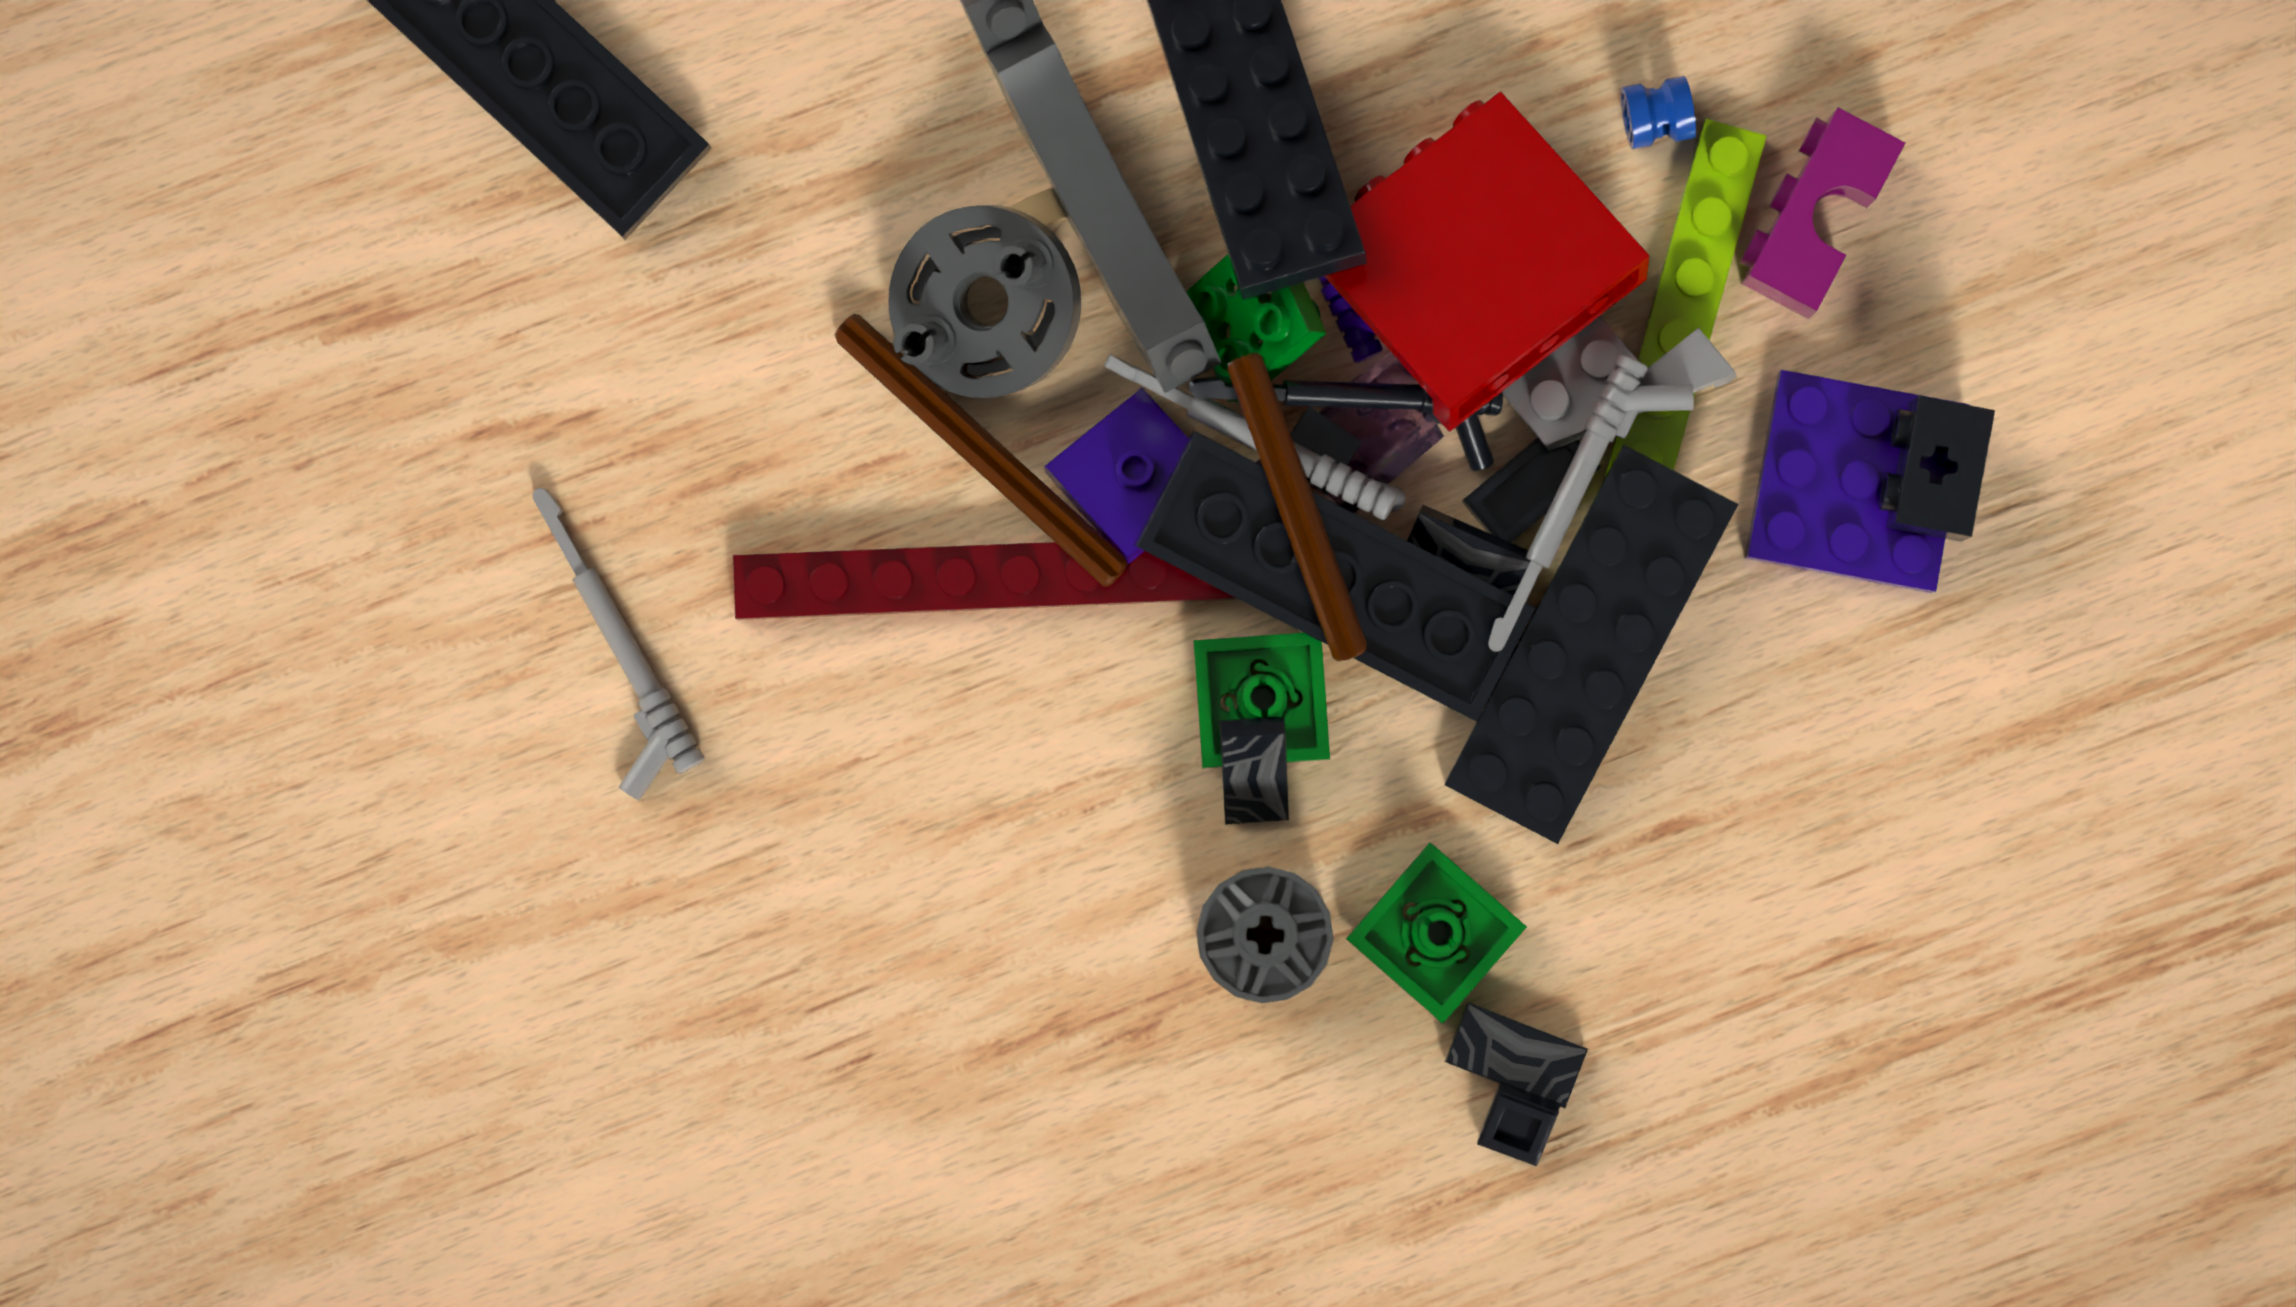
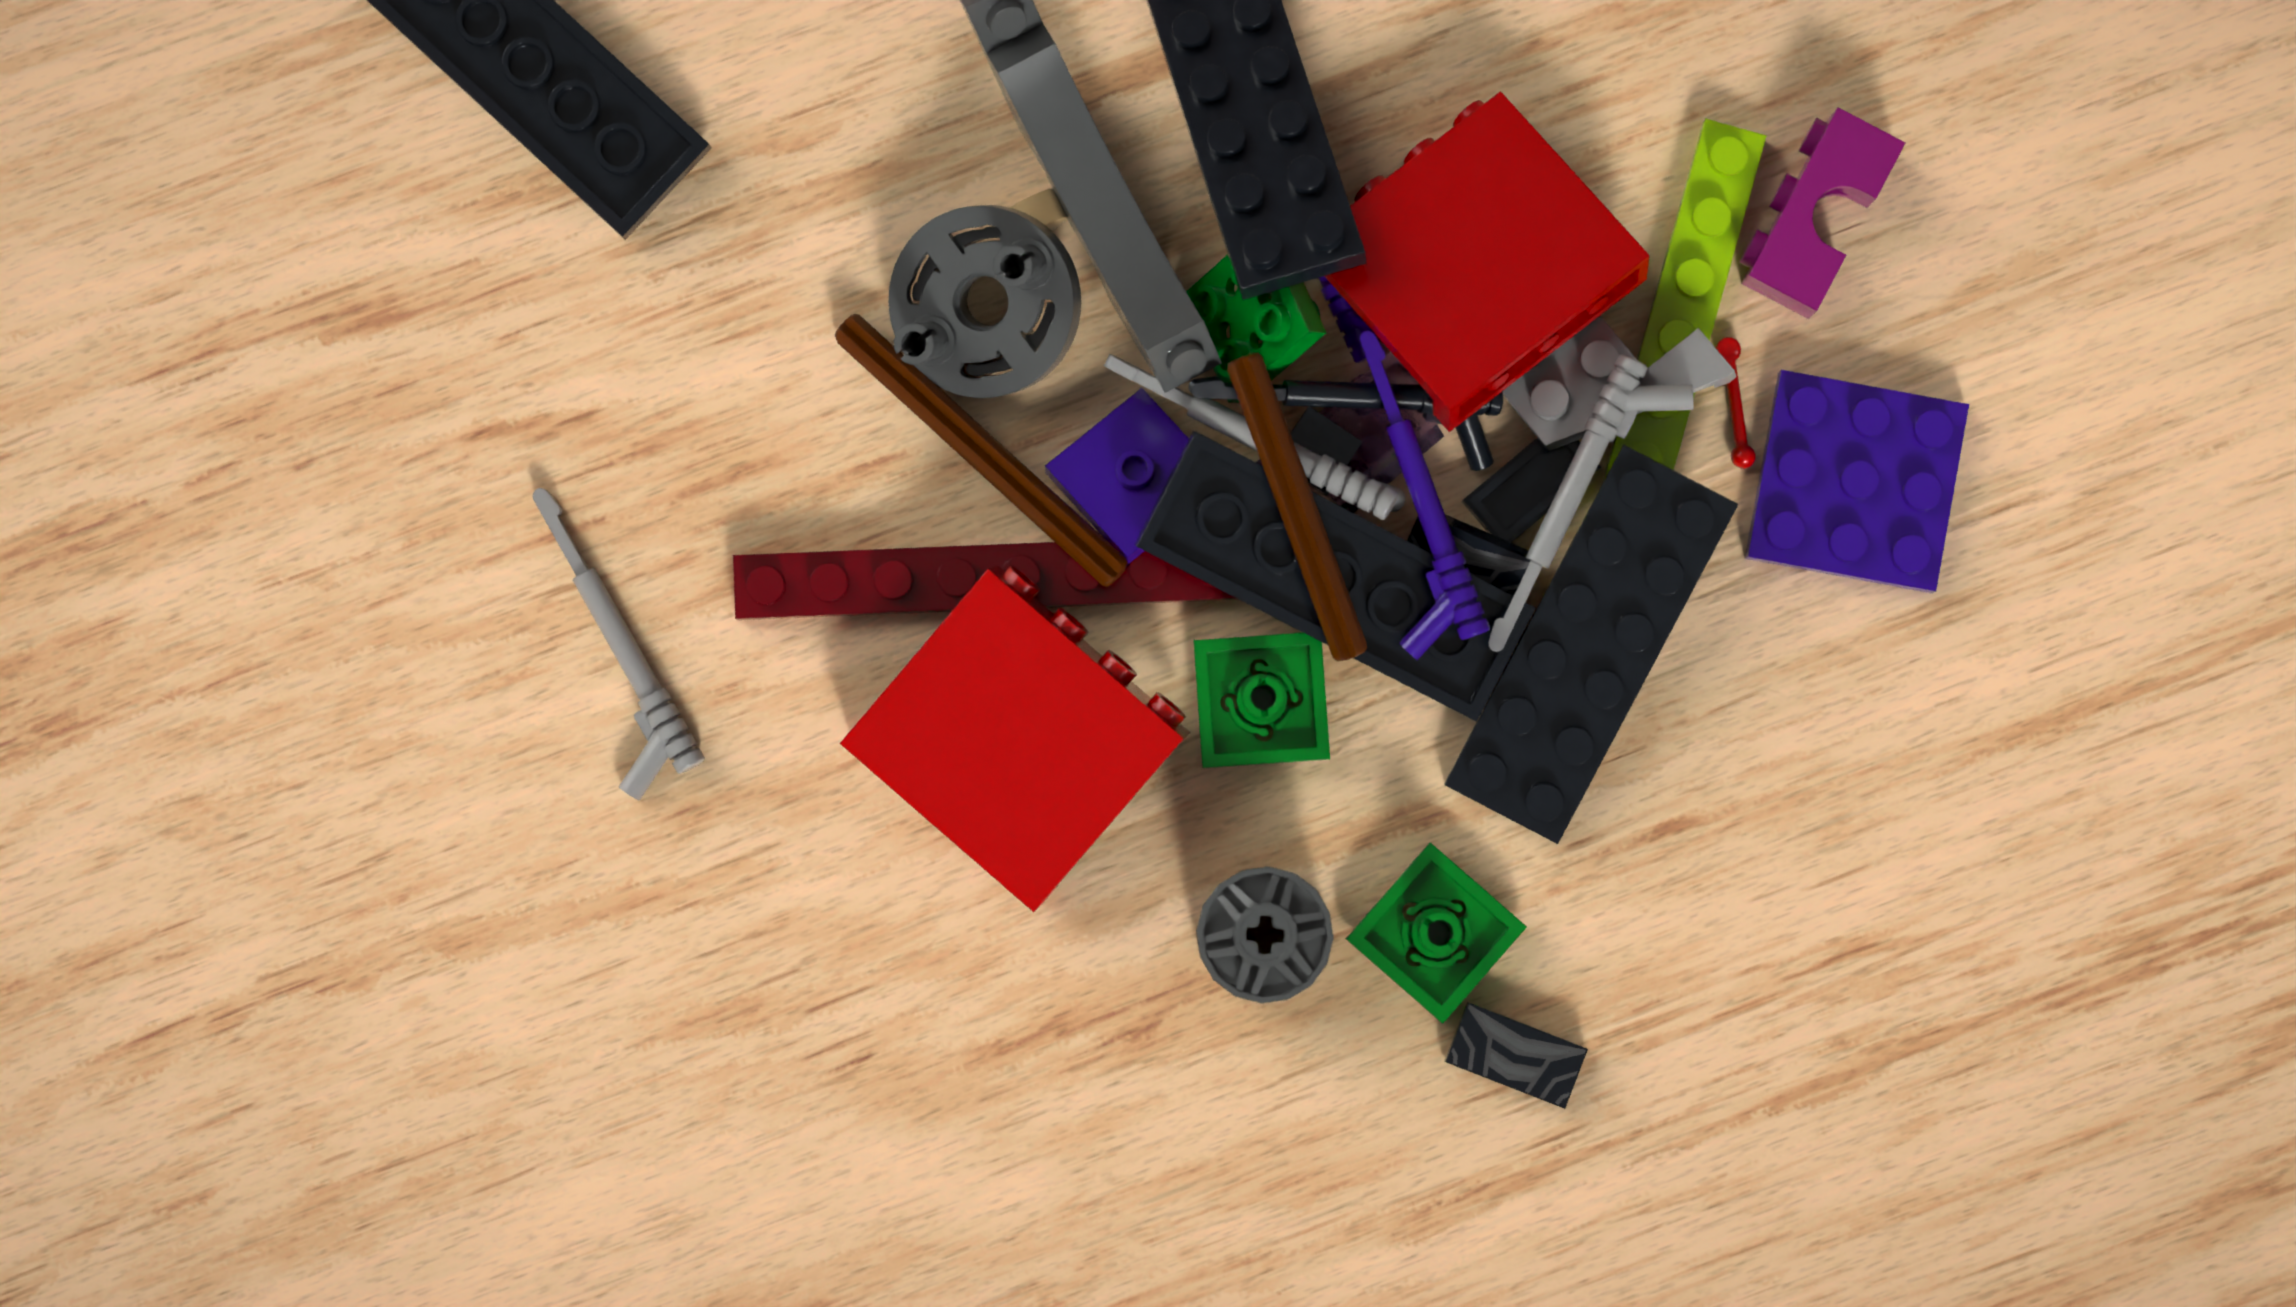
black tile [1219,716,1289,825] -> none
black tile [1477,1081,1561,1166] -> none
blue wheel [1620,76,1696,150] -> none
black brick [1879,396,1995,542] -> none
none -> red panel [839,565,1191,912]
none -> dark purple piece [1360,330,1490,660]
none -> red hinge [1715,337,1756,469]

